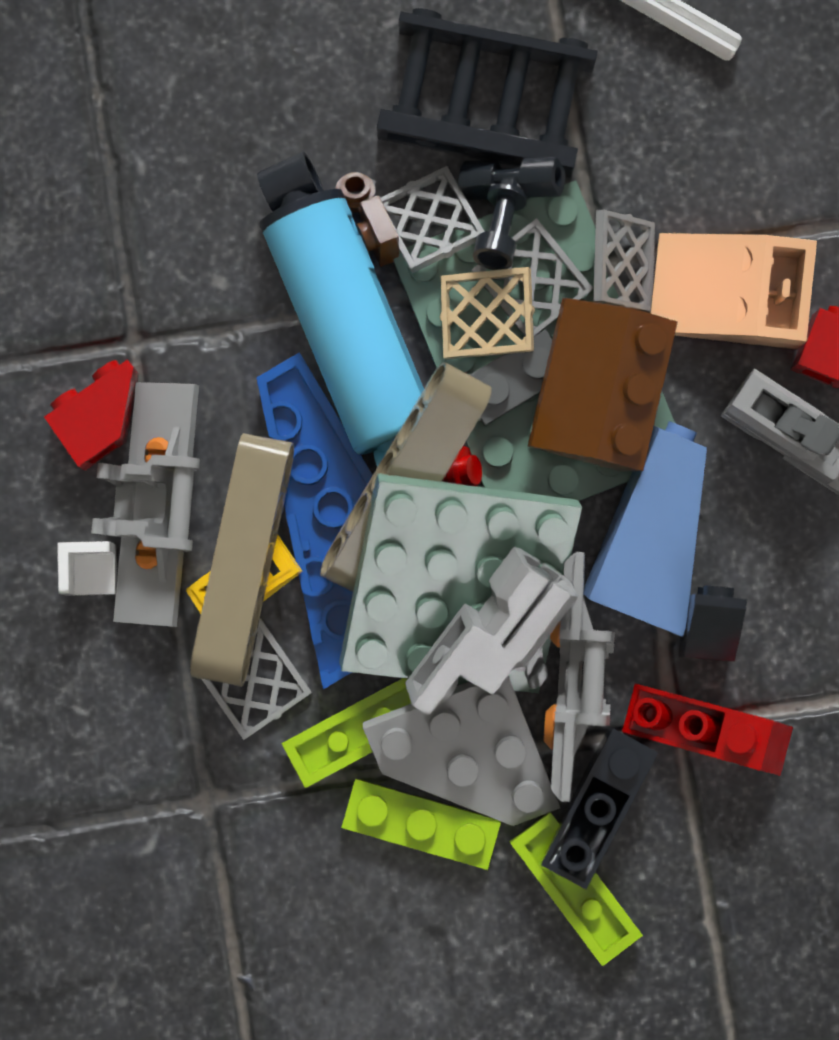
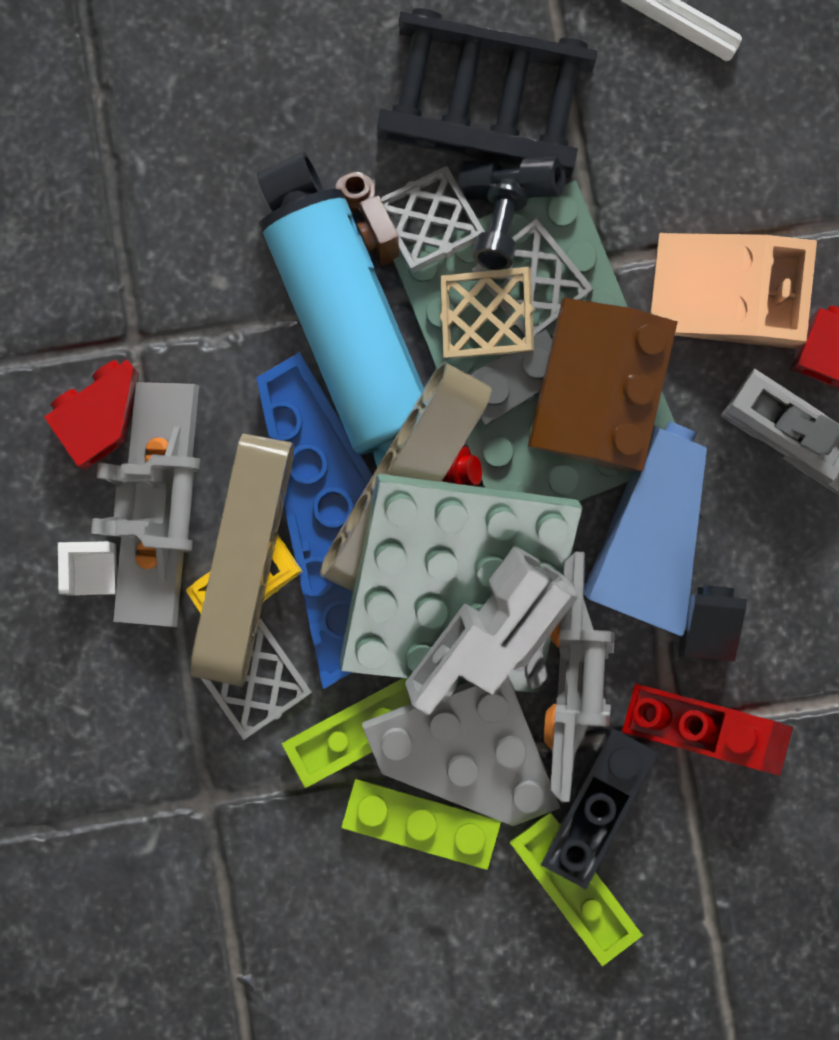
light grey window [594,210,655,312] -> none

